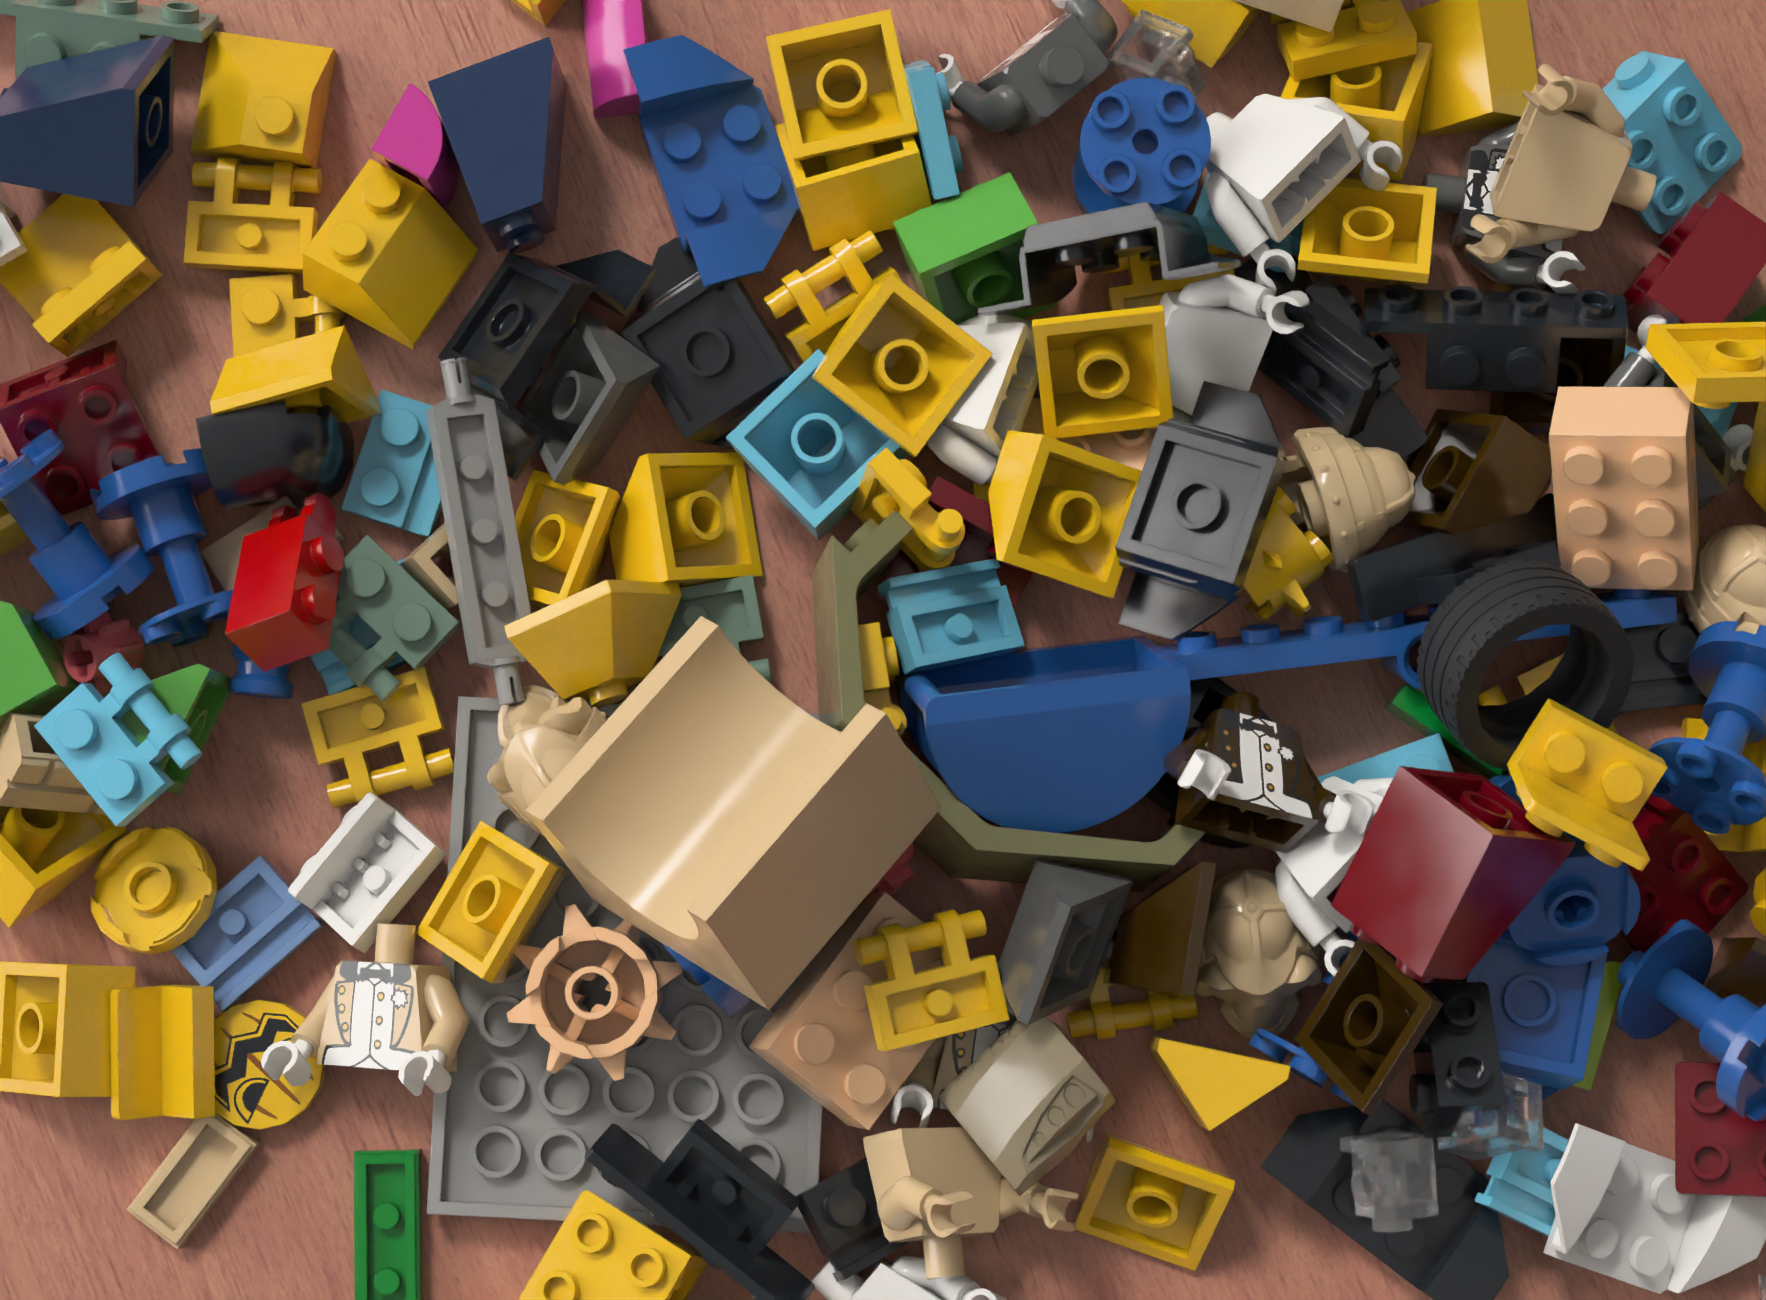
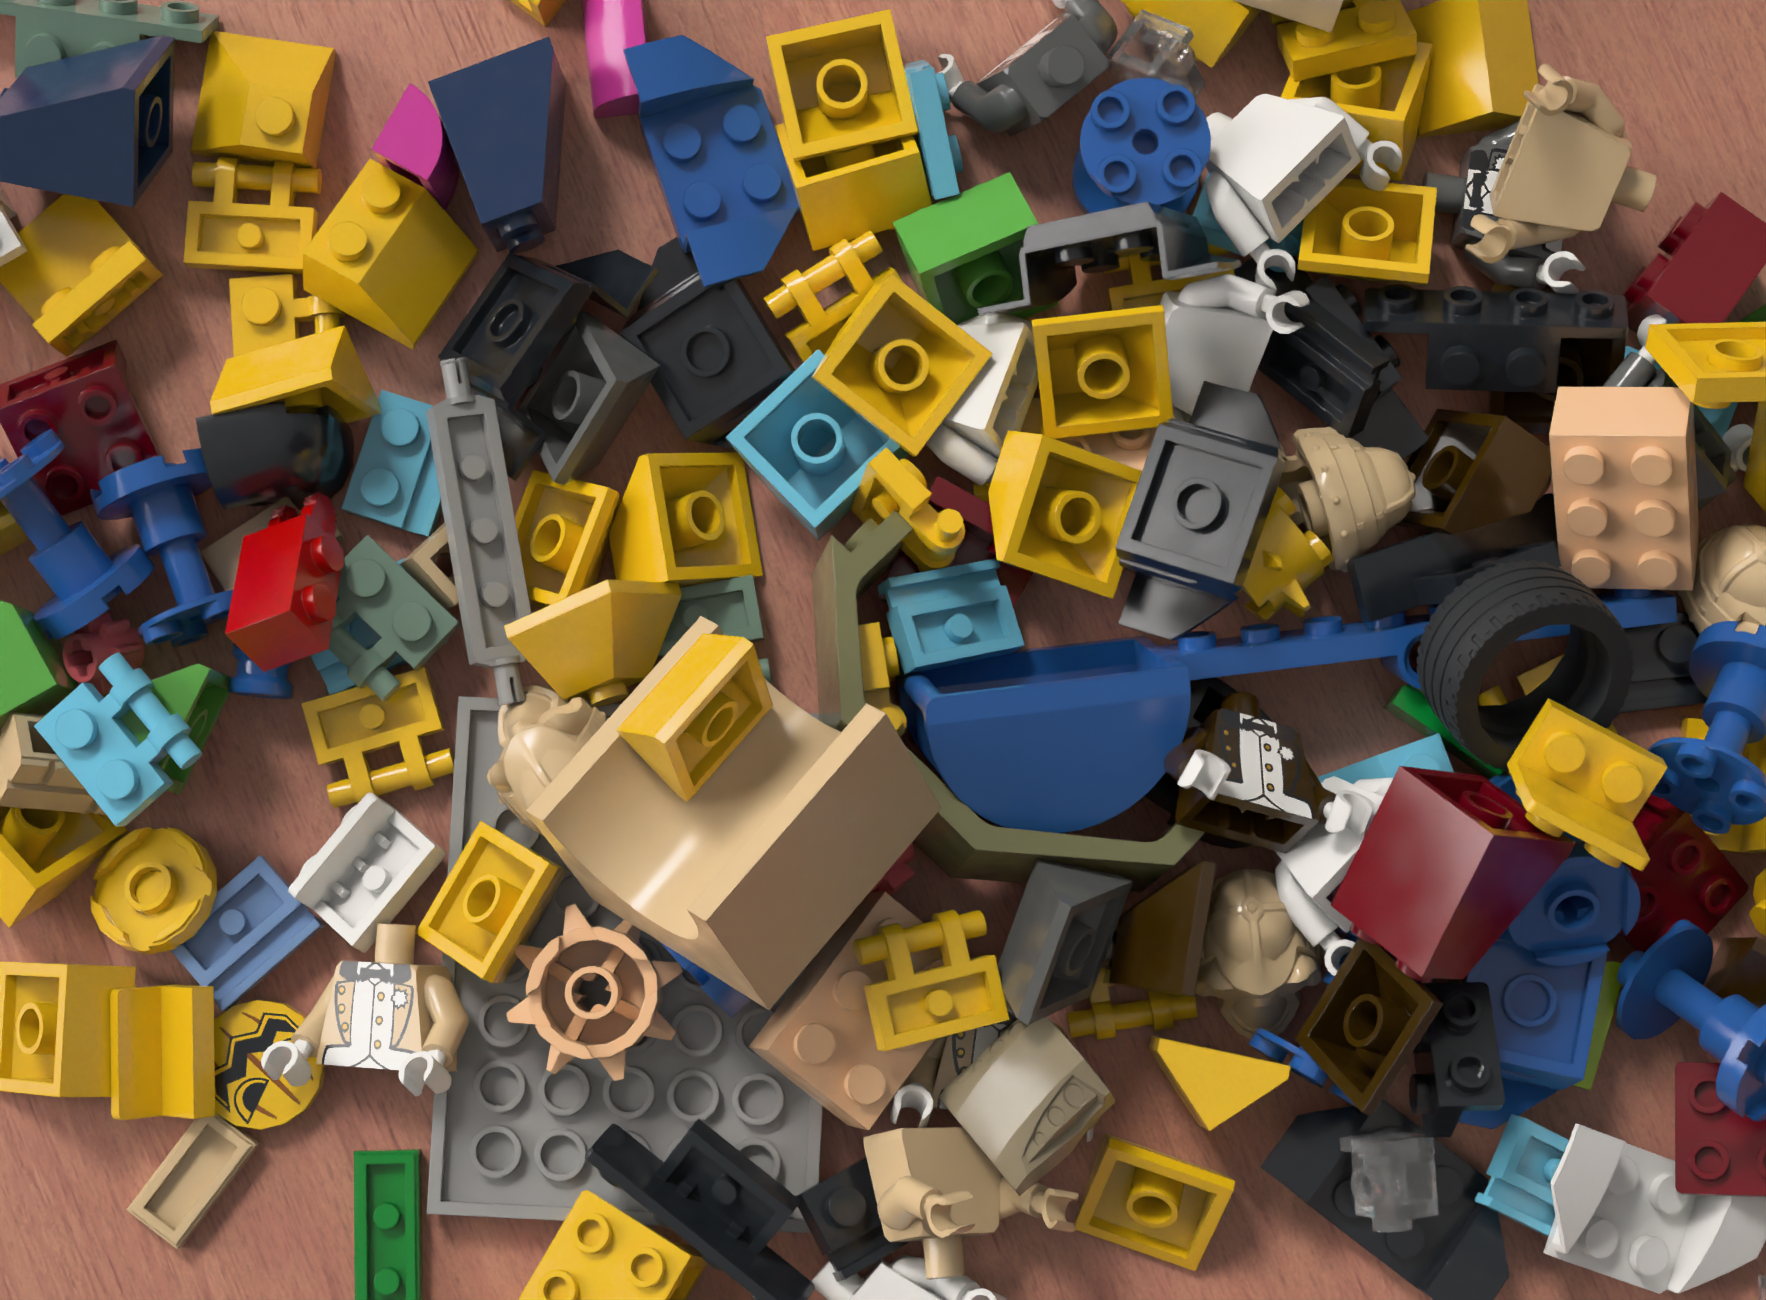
clear brick [1438,1072,1544,1161] -> none
medium azure bracket [1602,50,1742,234] -> none
none -> yellow slope [616,633,773,802]

